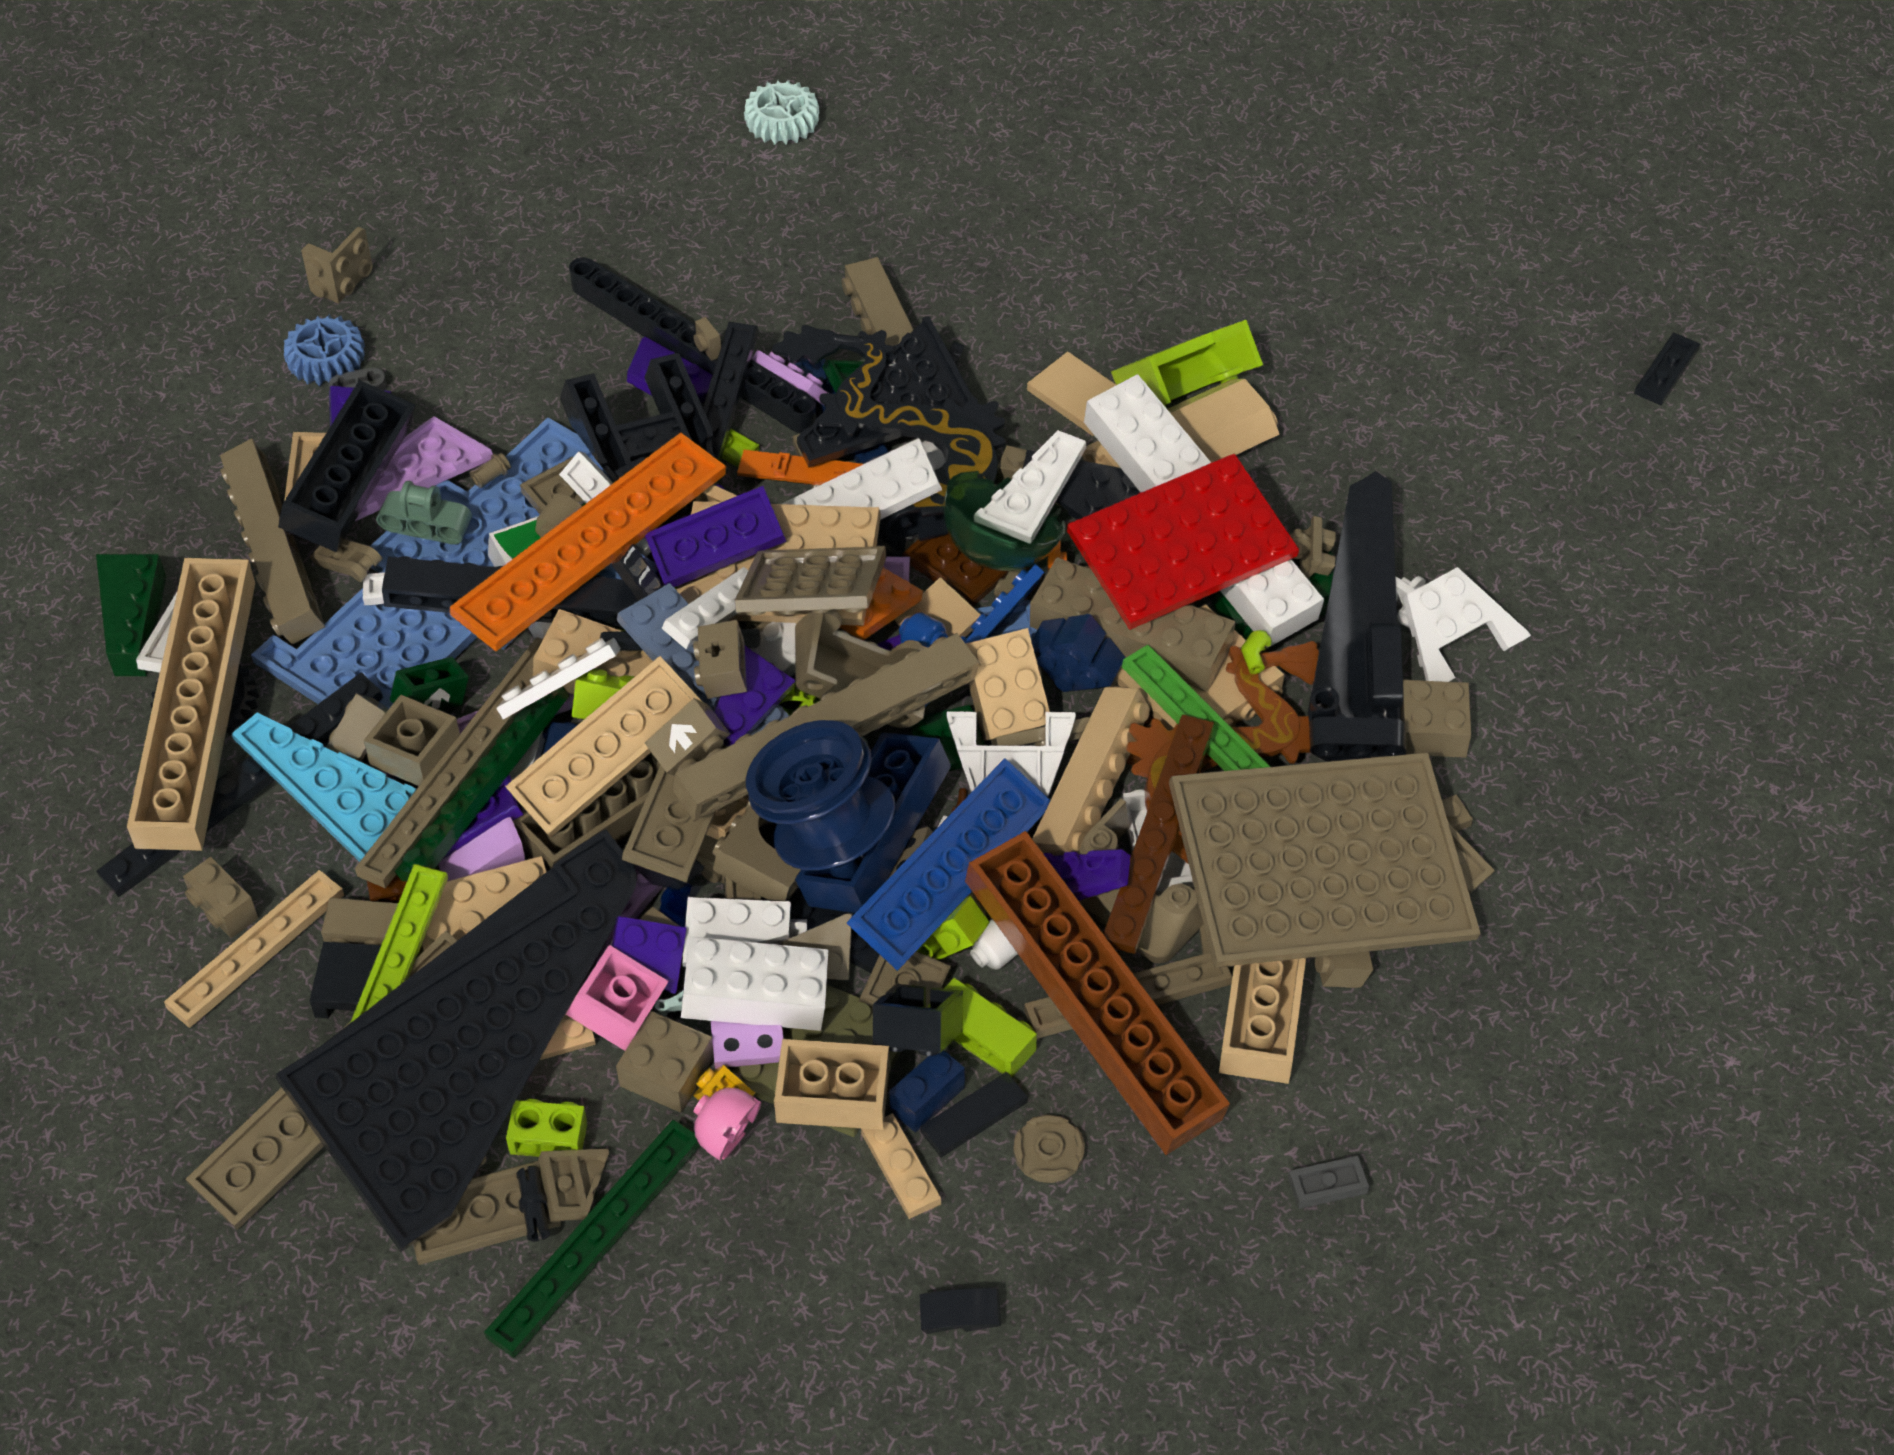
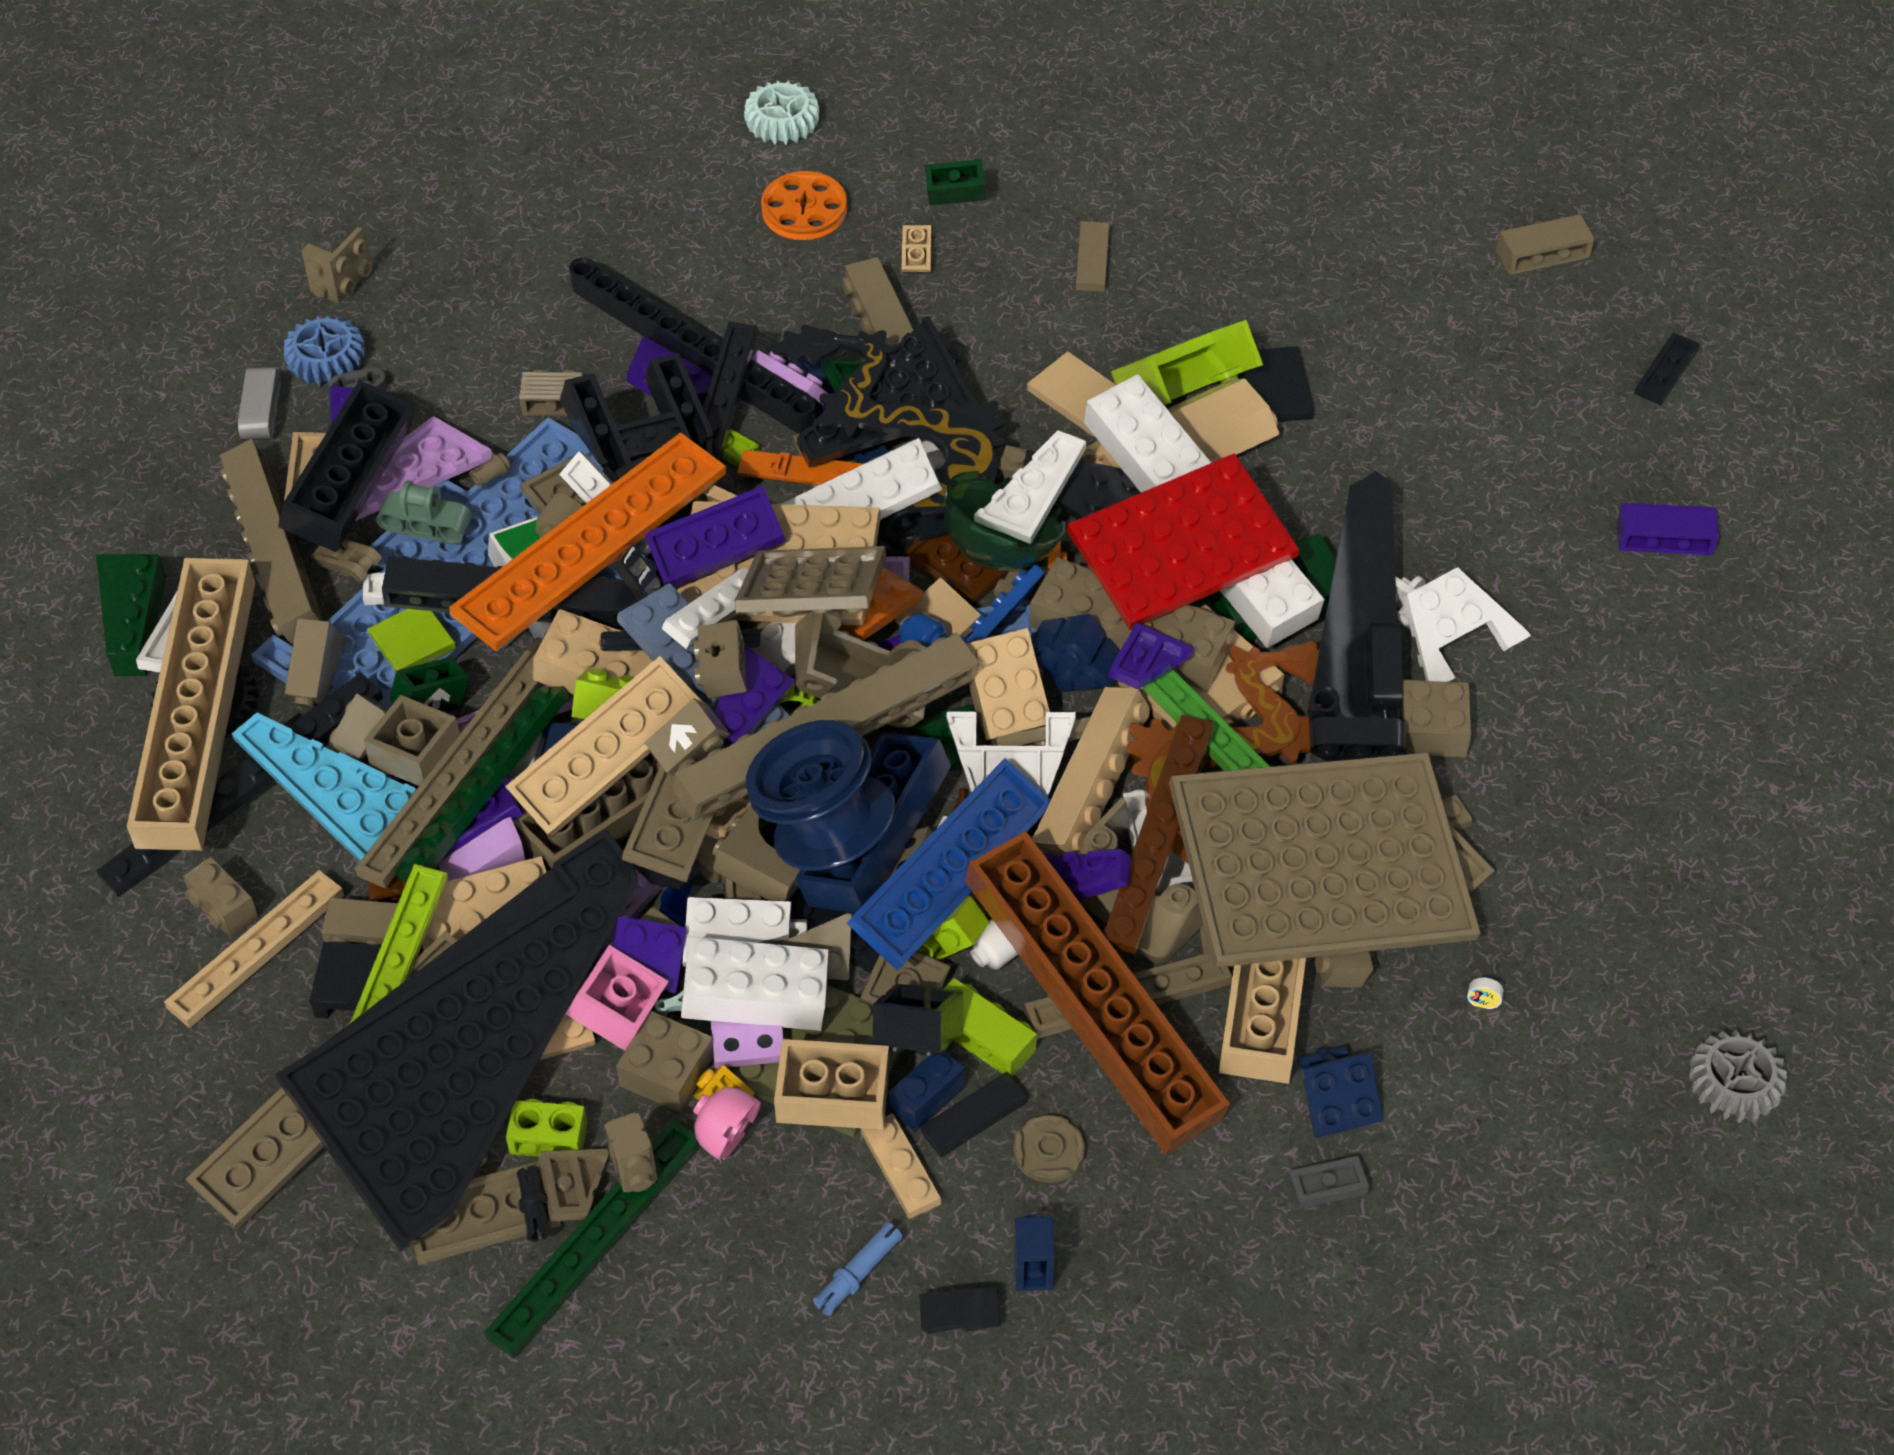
white plate [497,638,621,719] -> none
dark tan plate [694,317,721,361] -> none
lime arm [1241,630,1272,674] -> none
dark tan hips [1290,516,1335,580] -> none
none -> light grey beam [238,367,281,440]
none -> dark tan slope [285,618,346,708]
none -> lime tile [367,609,456,673]
none -> dark tan brick [519,370,583,416]
none -> dark tan brick [604,1112,658,1193]
none -> orange wedge [761,171,847,240]
none -> medium blue pin [813,1222,902,1316]
none -> tan slope [902,225,931,272]
none -> dark green brick [925,159,986,205]
none -> dark blue brick [1014,1214,1054,1291]
none -> dark tan tile [1076,221,1109,292]
none -> dark purple wing [1108,623,1194,690]
none -> black tile [1242,346,1314,422]
none -> dark blue plate [1297,1045,1383,1138]
none -> tile [1467,977,1504,1009]
none -> dark tan brick [1496,214,1594,275]
none -> dark purple brick [1617,503,1719,555]
none -> light grey gear [1689,1029,1787,1123]

